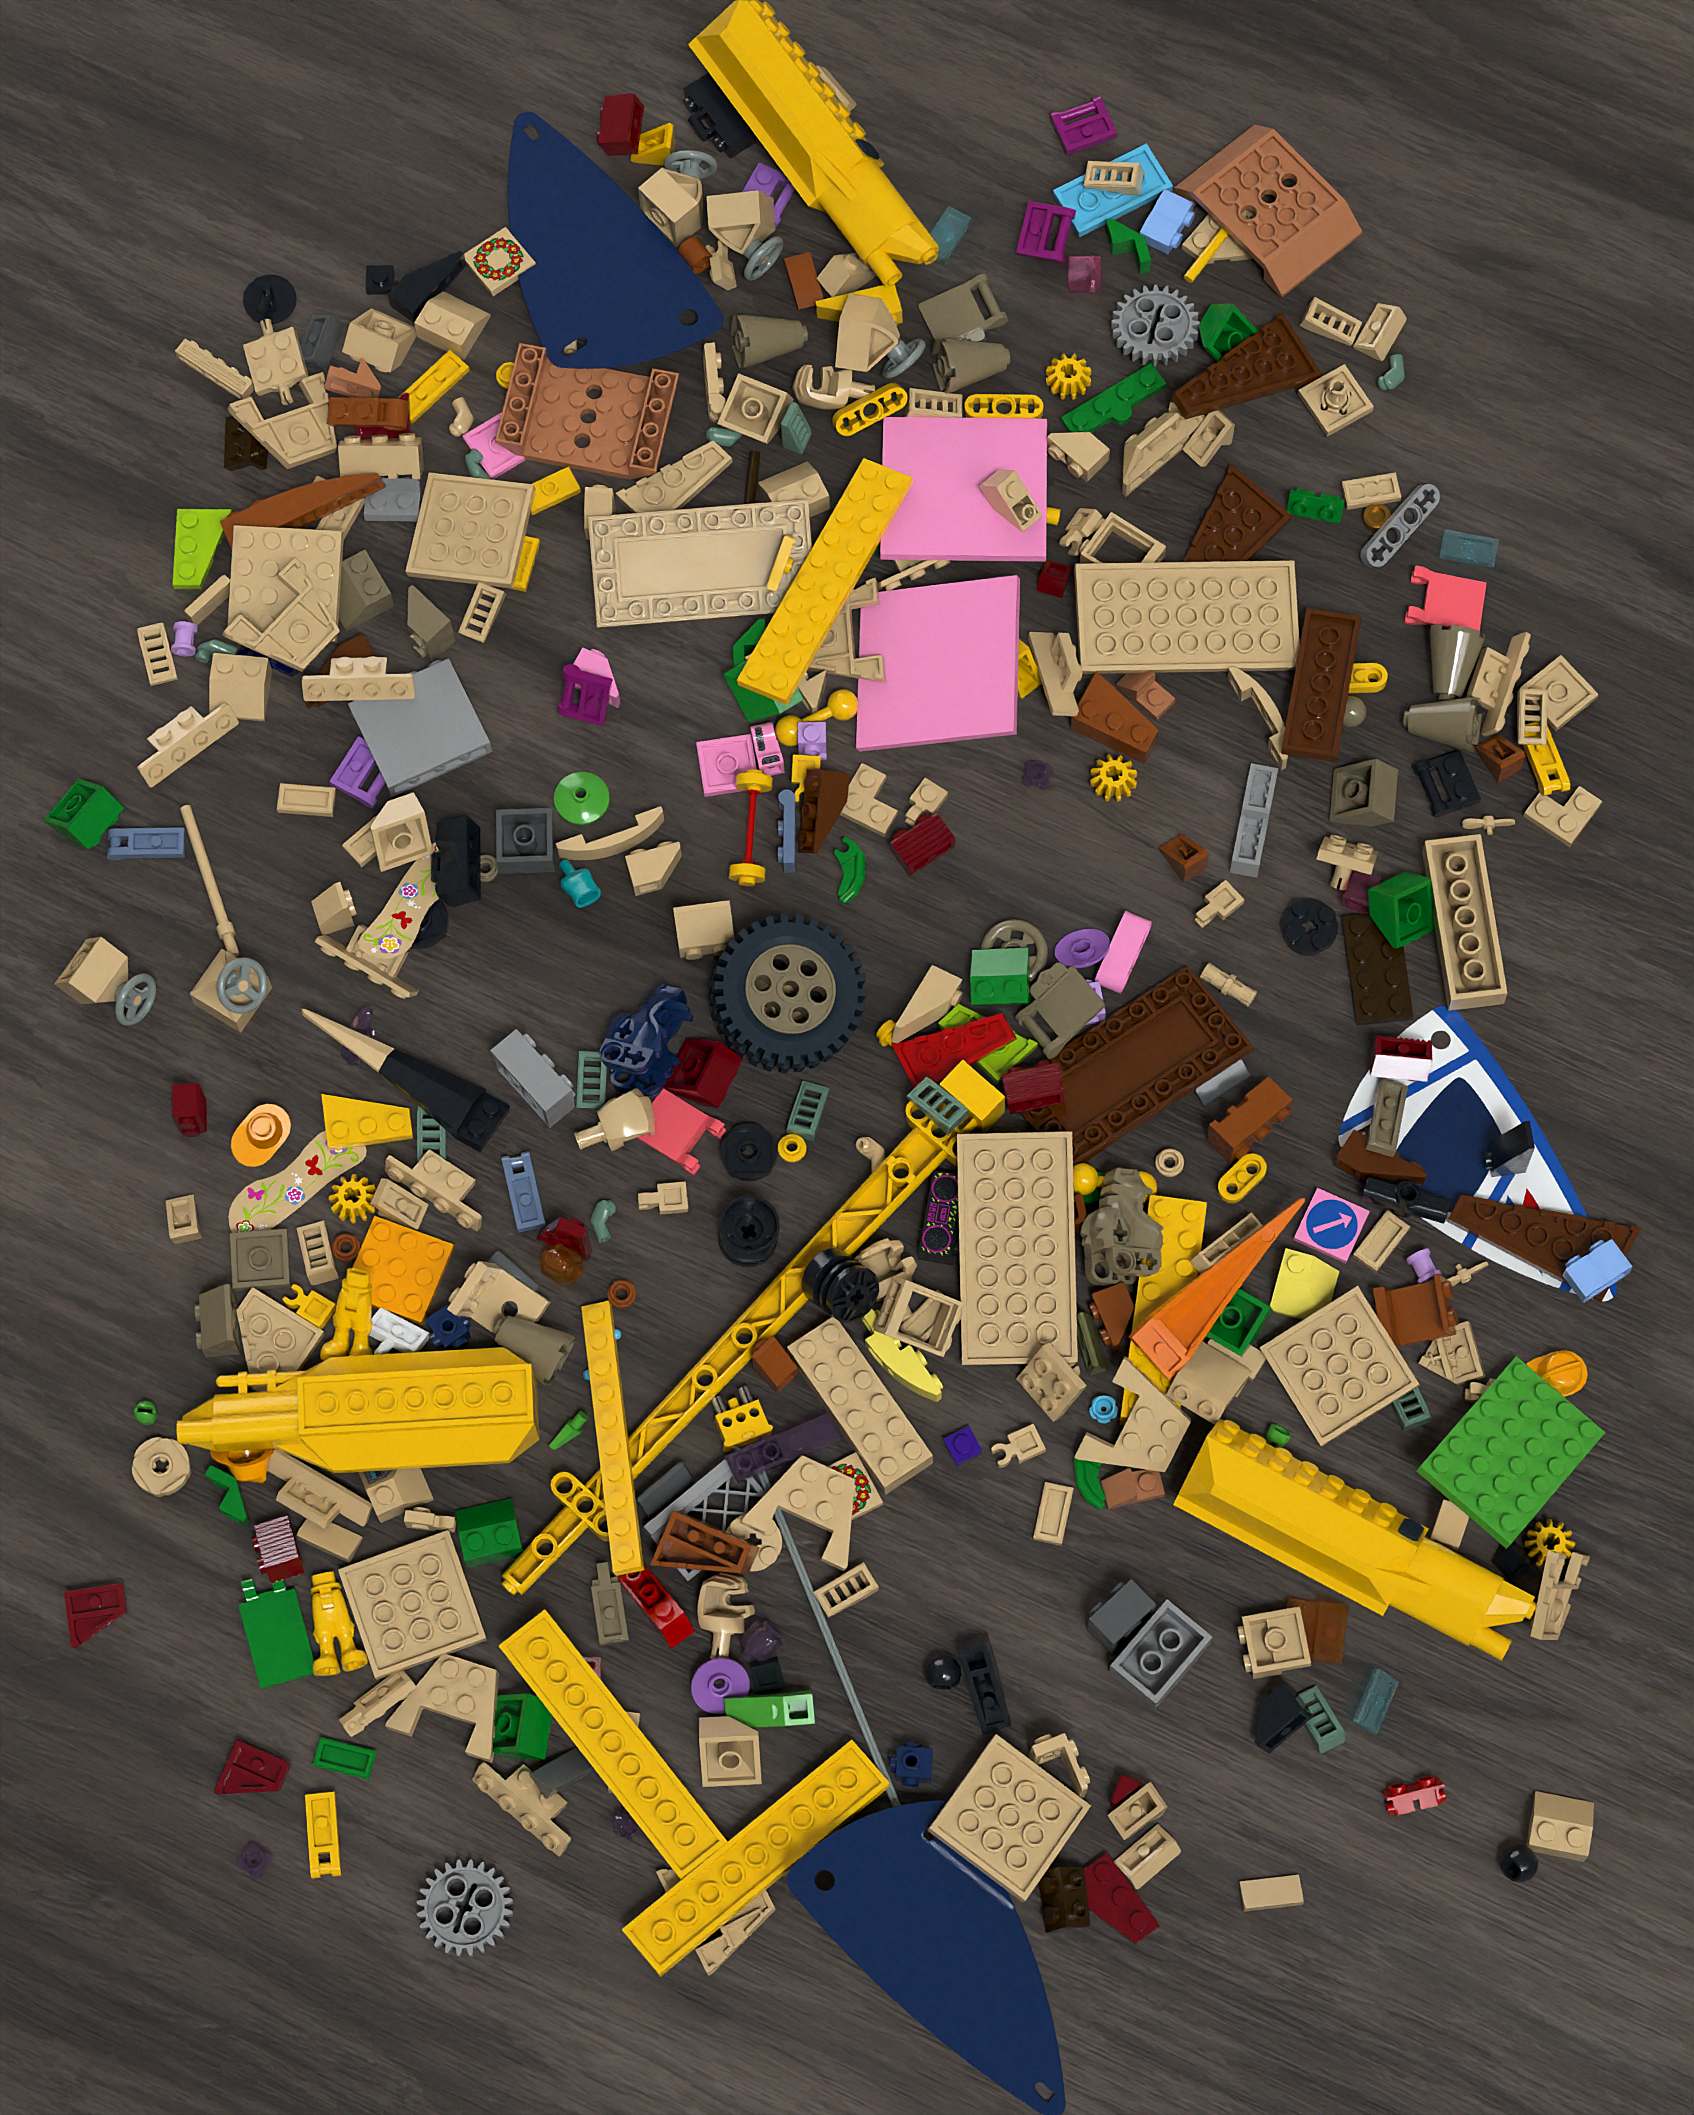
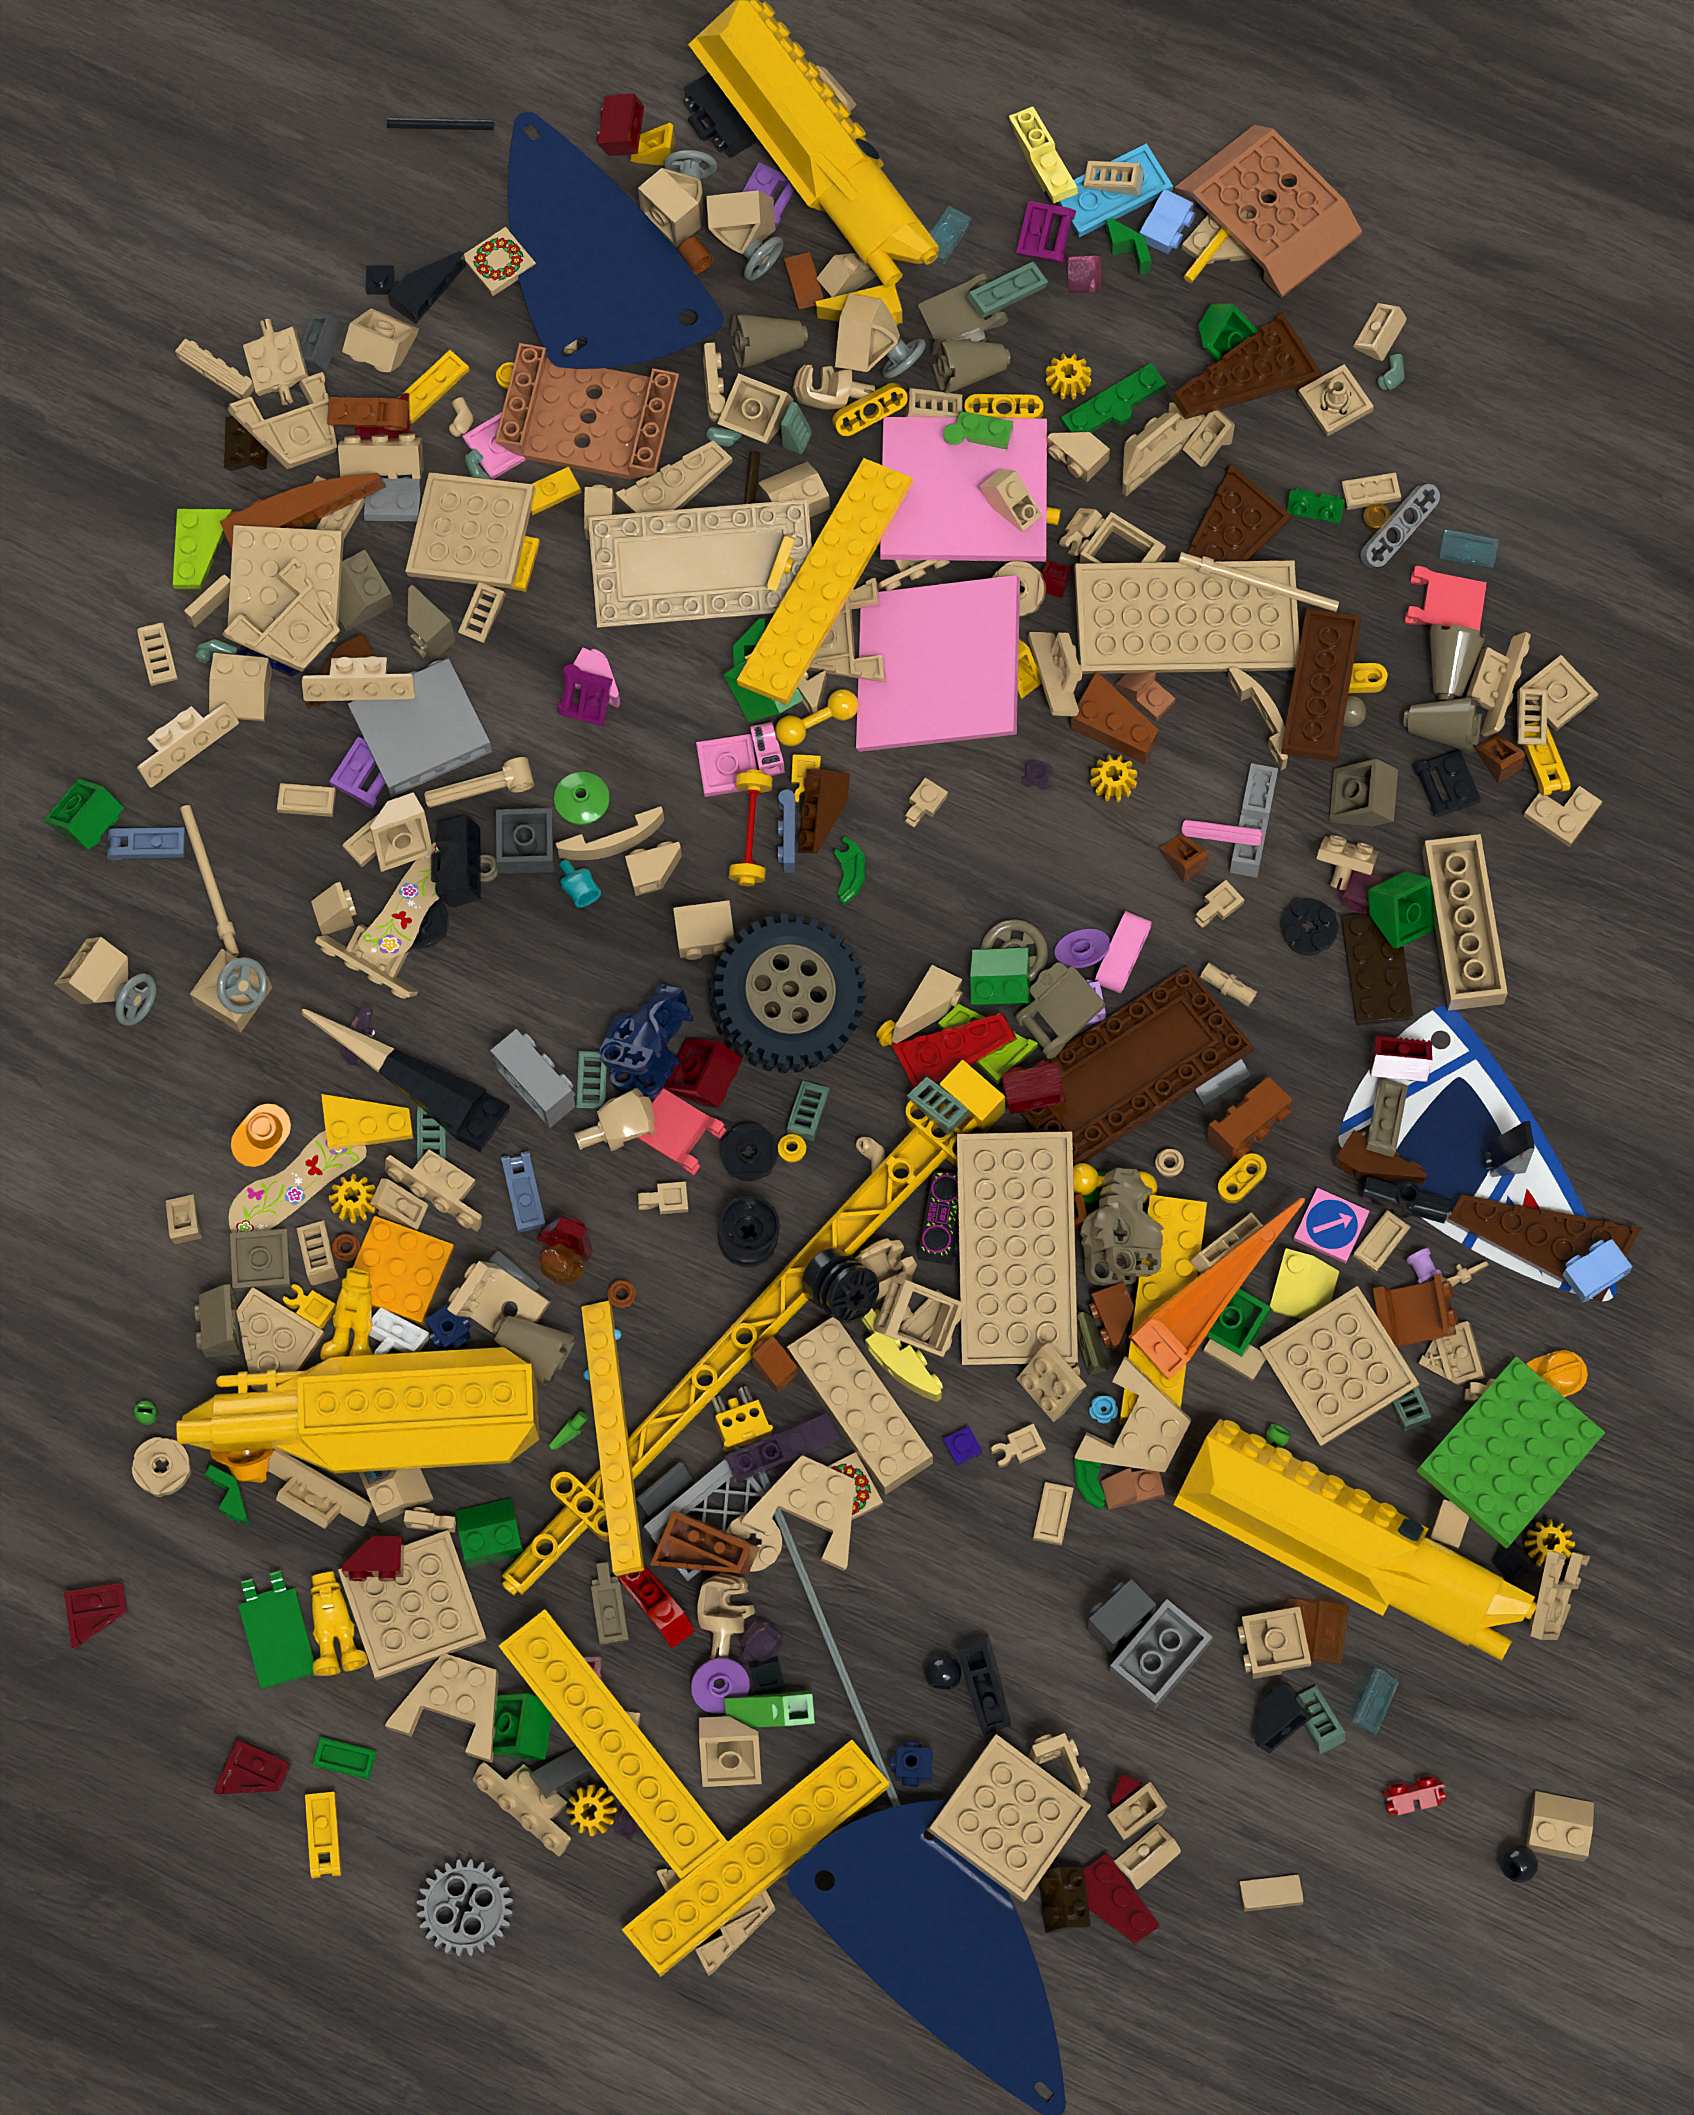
lavender bush [171,621,198,656] -> none
dark red brick [171,1083,207,1137] -> none
clear purple plate [237,1843,272,1879] -> none
black shield [243,275,297,325] -> none
brick [251,1515,304,1583] -> none
tan slope [296,1519,363,1564] -> none
nougat slope [324,358,381,398] -> none
tan hinge [339,1670,417,1737] -> none
tan slope [414,291,491,360] -> none
sand green arm [590,1200,616,1243] -> none
tan plate [706,240,737,291] -> none
lavender brick [798,722,827,760] -> none
tan slope [813,1562,879,1618] -> none
tan plate [840,763,898,837] -> none
dark red brick [890,813,955,876] -> none
magenta plate [1049,96,1117,156] -> none
light grey gear [1111,285,1200,367] -> none
tan panel [1167,1341,1252,1425] -> none
tan slope [1299,297,1362,346] -> none
tan piece [1462,816,1515,835] -> none
none -> dark red slope [342,1536,404,1582]
none -> black bar [387,117,494,130]
none -> tan axle [424,757,535,808]
none -> yellow gear [566,1784,618,1836]
none -> bright green hinge [943,411,1014,450]
none -> sand green plate [967,262,1048,318]
none -> tan plate [992,561,1046,617]
none -> light yellow slope [1009,107,1078,204]
none -> tan bar [1178,552,1339,612]
none -> bright pink axle [1182,820,1263,846]

